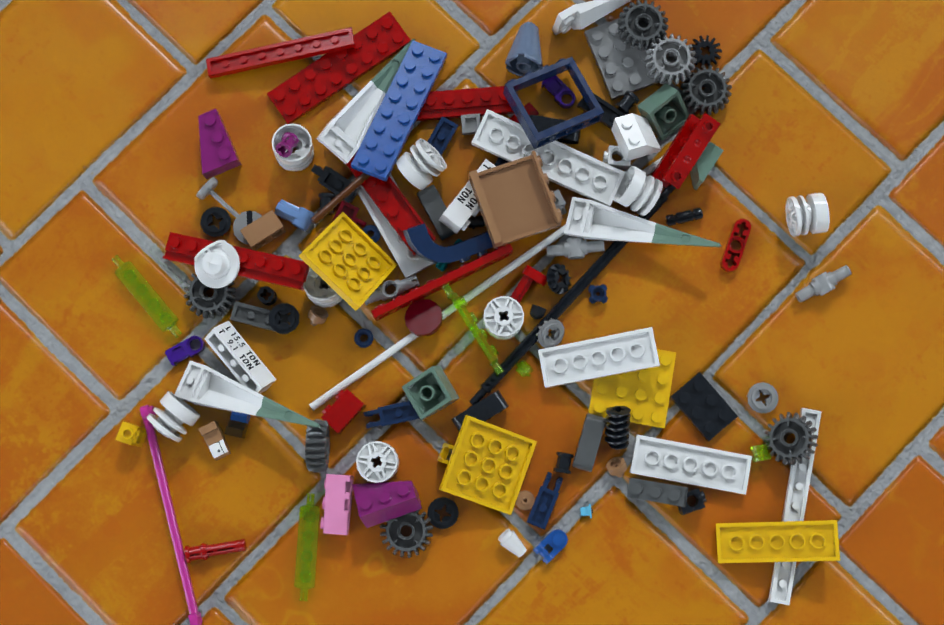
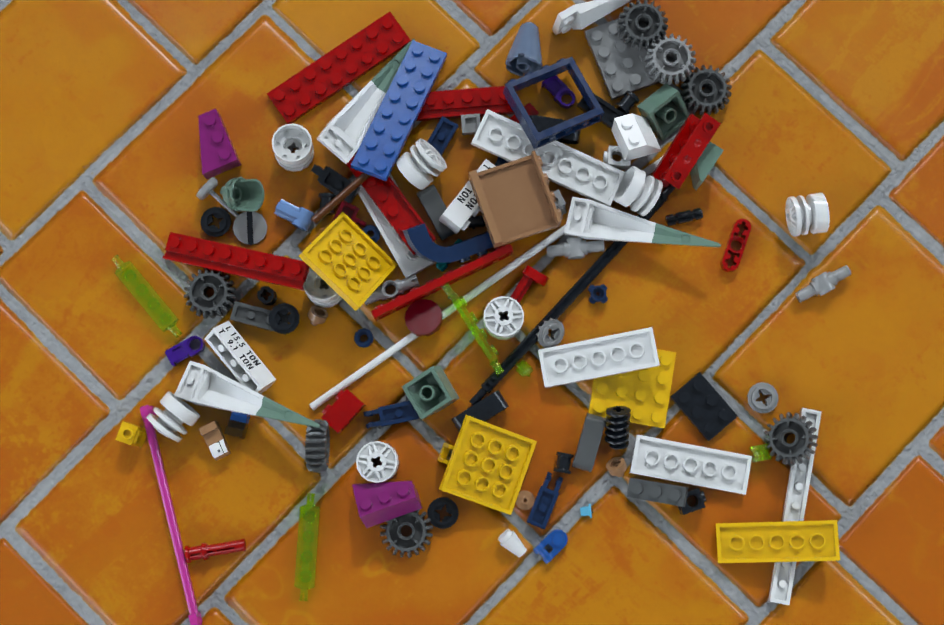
white hat [194,240,240,289] -> none
red plate [206,27,356,79] -> none
medium nougat hinge [240,210,286,251] -> none
magenta bush [275,132,299,157] -> none
bright pink wedge [320,474,354,535] -> none
black hinge [530,304,547,319] -> none
black gear [547,263,572,294] -> none
black gear [691,35,722,67] -> none
none -> sand green helmet [220,176,265,212]

